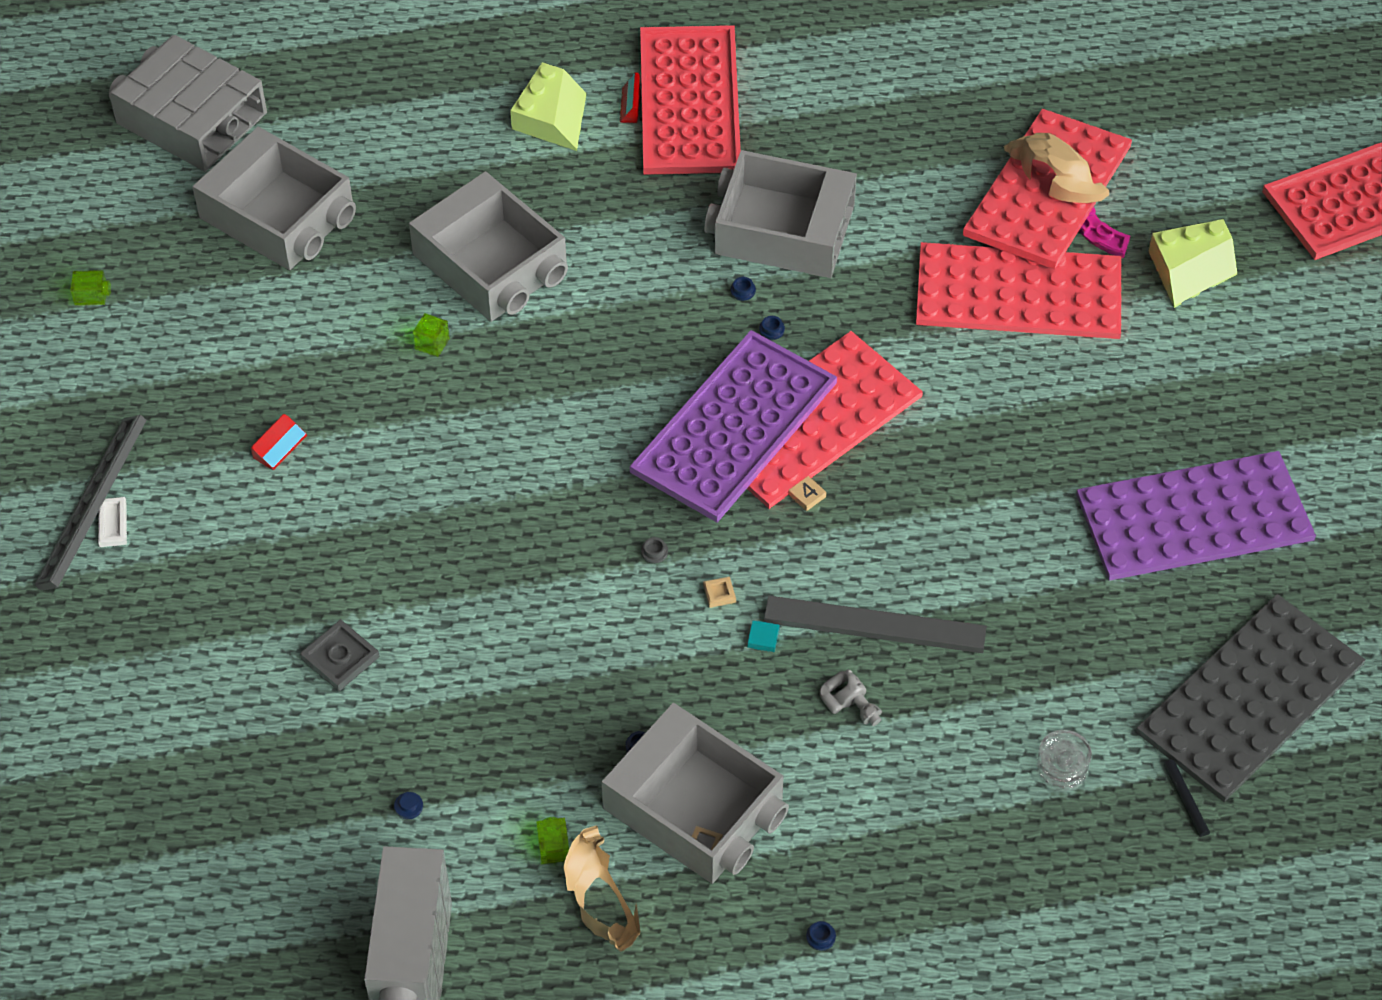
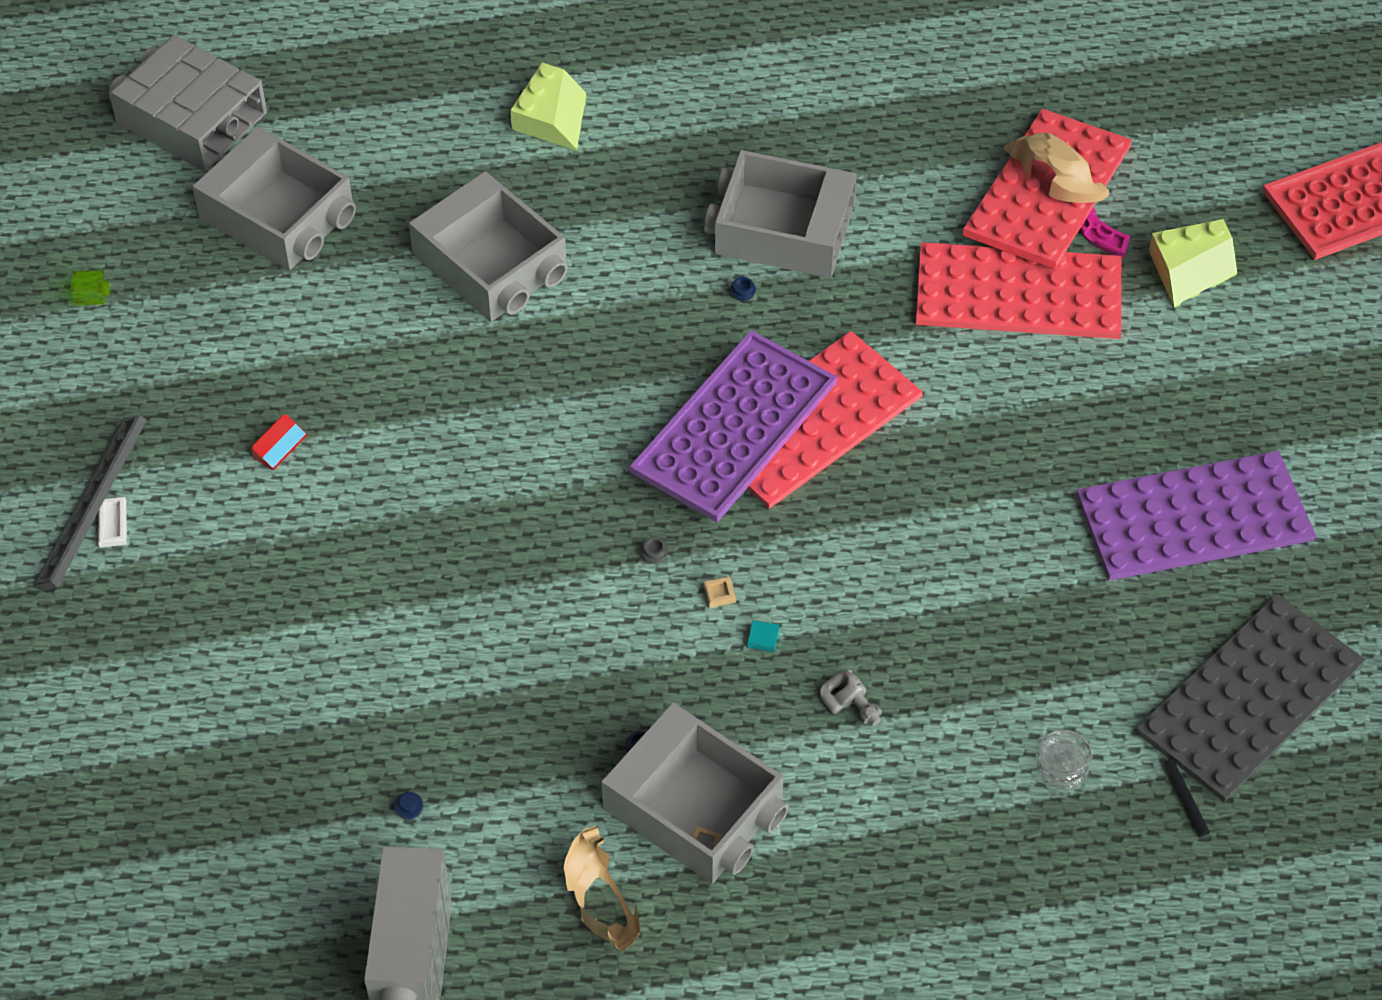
dark grey plate [300,619,380,691] -> none
clear neon green brick [413,313,450,357] -> none
clear neon green brick [536,817,569,865] -> none
red slope [620,72,640,123] -> none
coral plate [640,25,741,175] -> none
dark blue plate [759,316,785,340] -> none
dark grey tile [764,595,987,653] -> none
tan tile [789,476,826,511] -> none
dark blue plate [806,921,836,951] -> none

